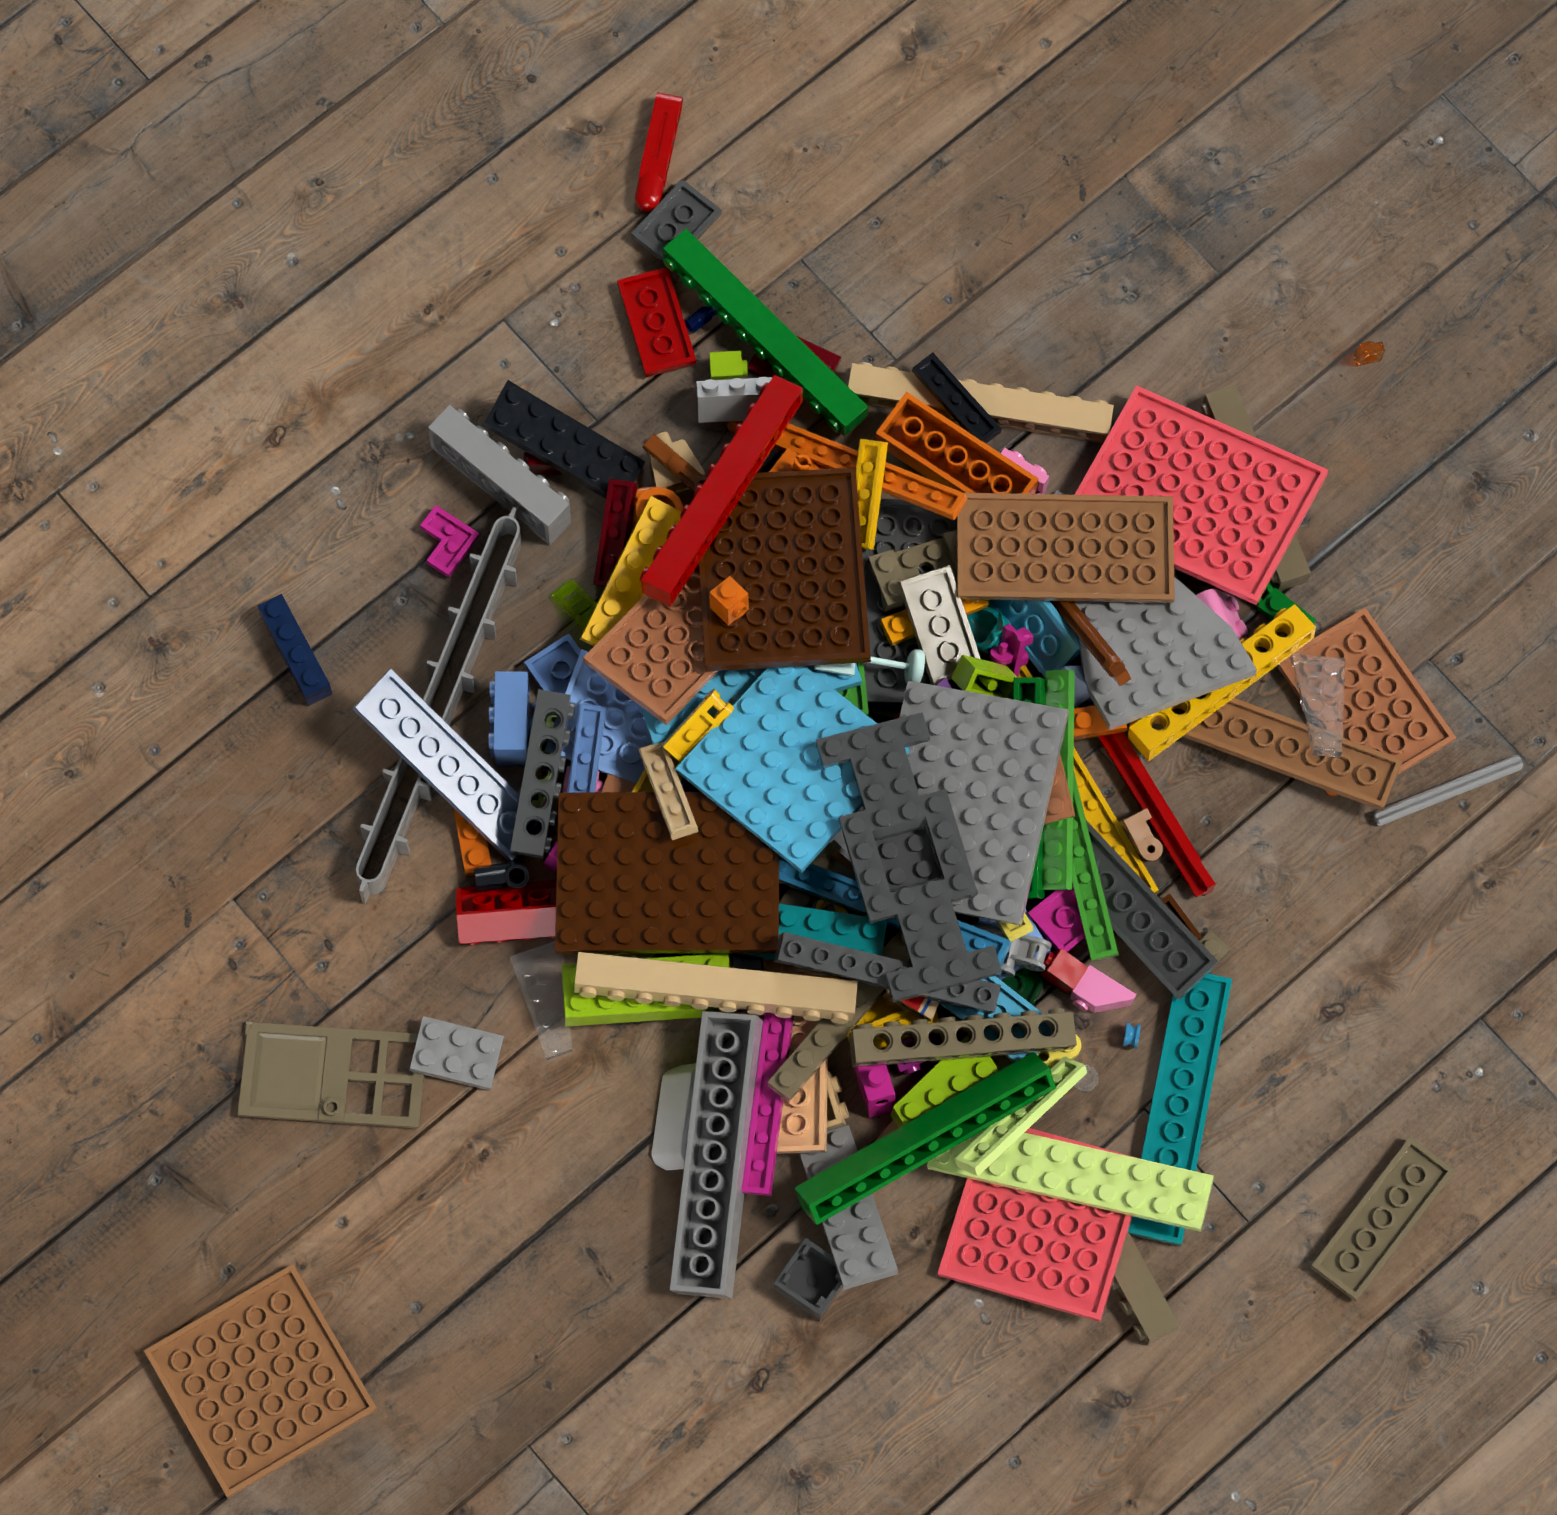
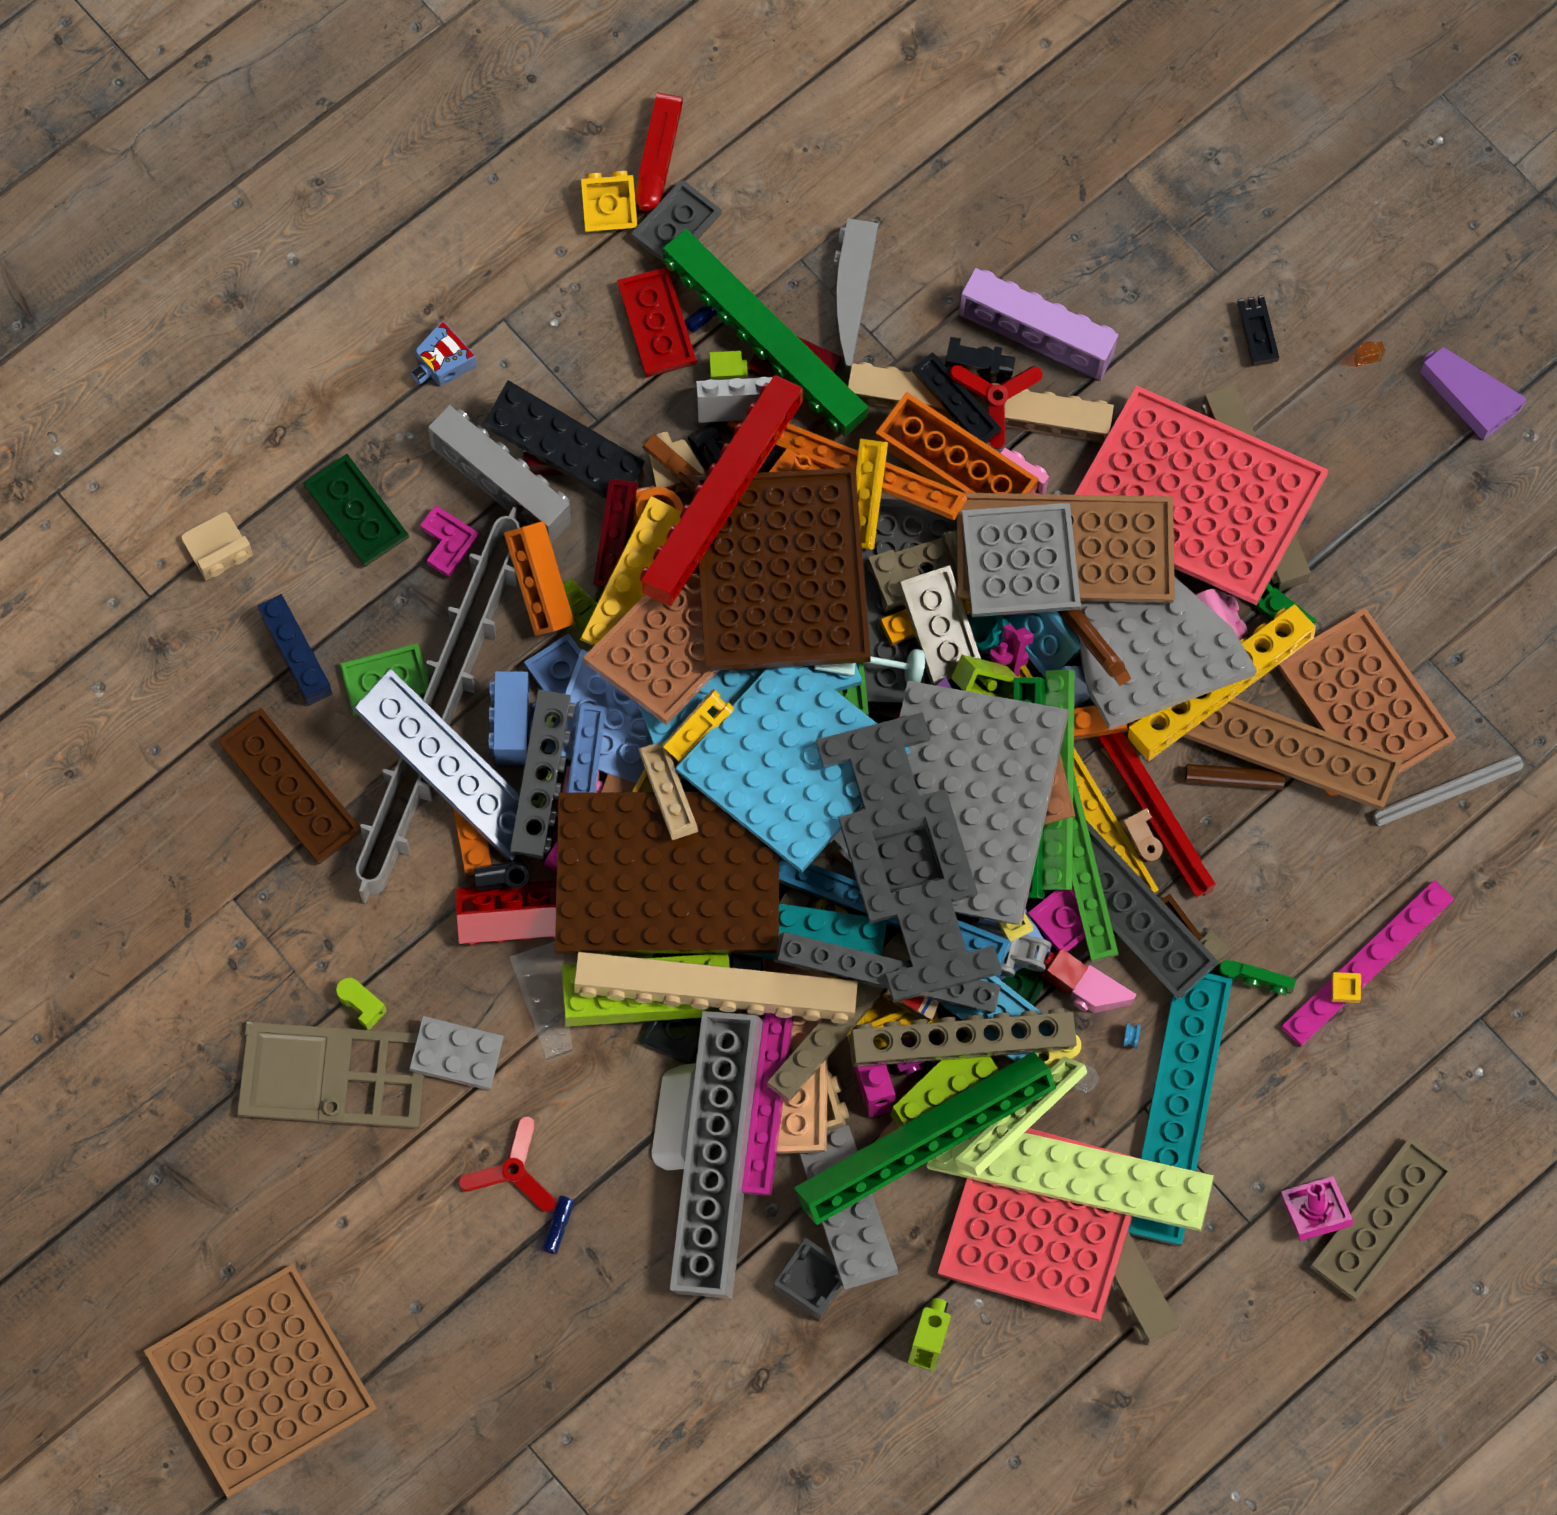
orange brick [709,576,749,626] -> none
clear wing [1290,653,1345,757] -> none
none -> tan bracket [182,512,253,581]
none -> reddish brown plate [218,708,361,864]
none -> dark green plate [303,454,409,567]
none -> lime leg [336,978,387,1030]
none -> bright green tile [340,643,429,716]
none -> torso [410,321,477,386]
none -> red piece [459,1117,556,1212]
none -> orange brick [504,521,575,636]
none -> clear blue piece [541,1196,575,1254]
none -> yellow plate [581,171,637,232]
none -> black tile [640,1017,702,1064]
none -> black piece [687,423,724,467]
none -> light grey slope [834,218,878,376]
none -> lime torso [908,1298,951,1371]
none -> black hips [945,337,1015,384]
none -> red piece [949,365,1043,449]
none -> lavender brick [959,268,1119,381]
none -> light grey plate [961,503,1081,617]
none -> reddish brown piece [1185,764,1285,790]
none -> green hinge [1218,959,1296,996]
none -> black hinge [1237,295,1279,366]
none -> dark pink plate [1281,880,1454,1047]
none -> dark pink plate [1281,1176,1353,1241]
none -> yellow plate [1332,972,1361,1003]
none -> medium lavender slope [1420,347,1527,441]

